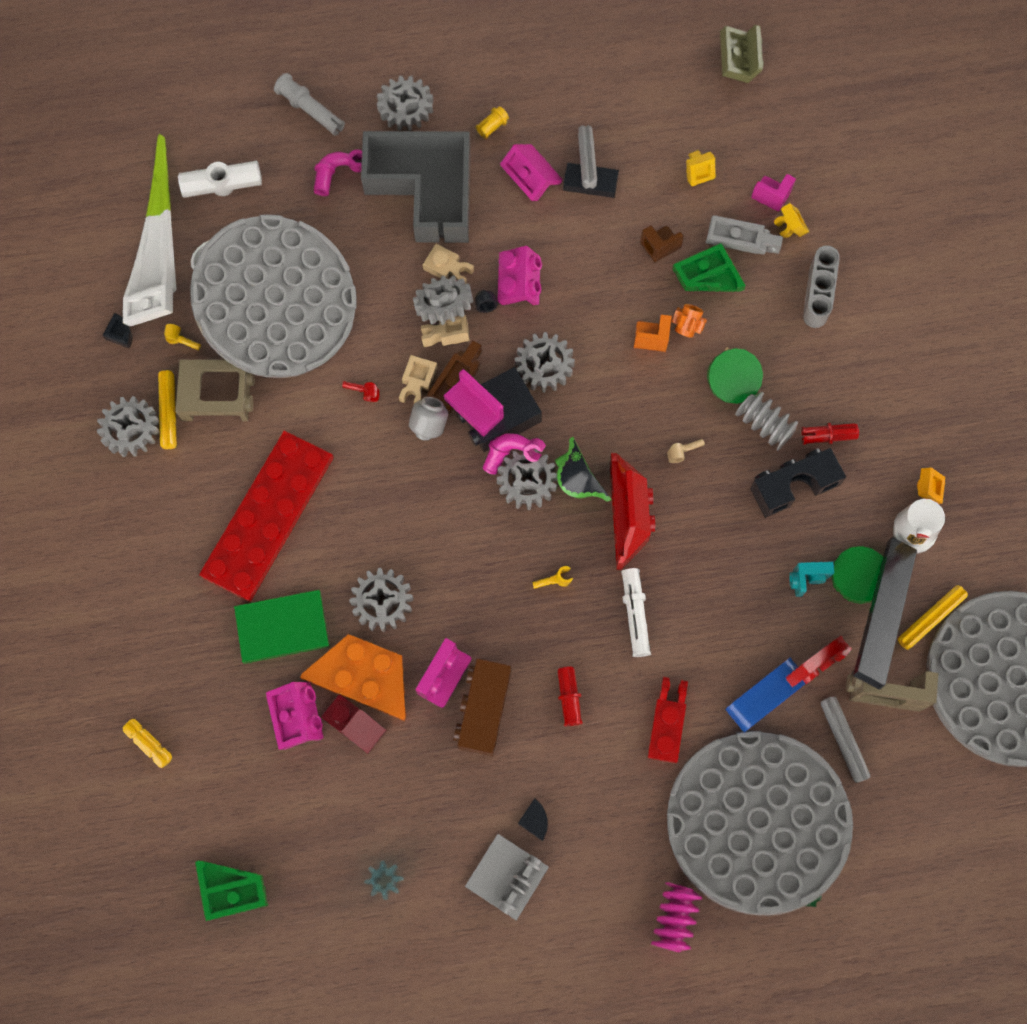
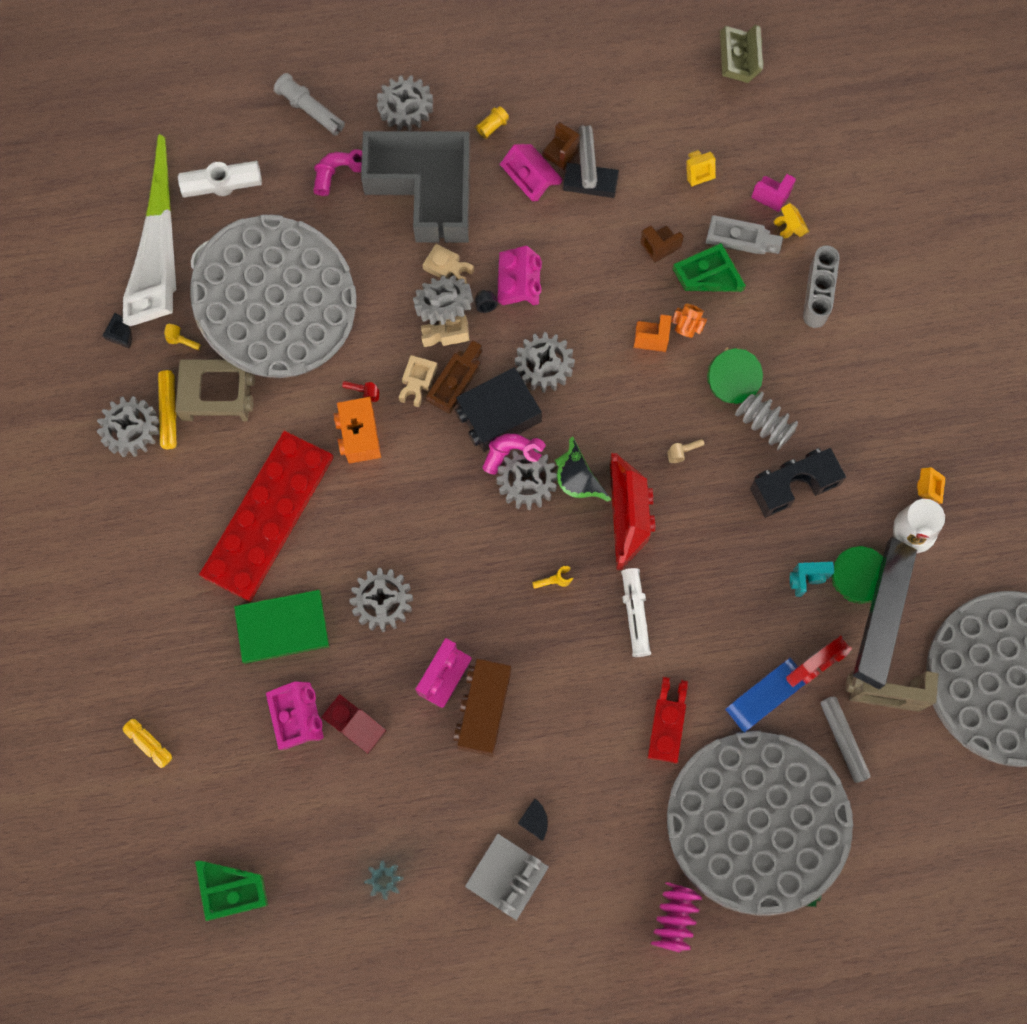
orange wing [300,634,406,721] -> none
light grey head [409,397,448,440] -> none
dark pink panel [444,369,504,437] -> none
red axle [557,666,583,727] -> none
red axle [801,423,859,445] -> none
yellow axle [897,585,968,650] -> none
none -> orange brick [334,397,382,464]
none -> reddish brown panel [543,122,580,170]

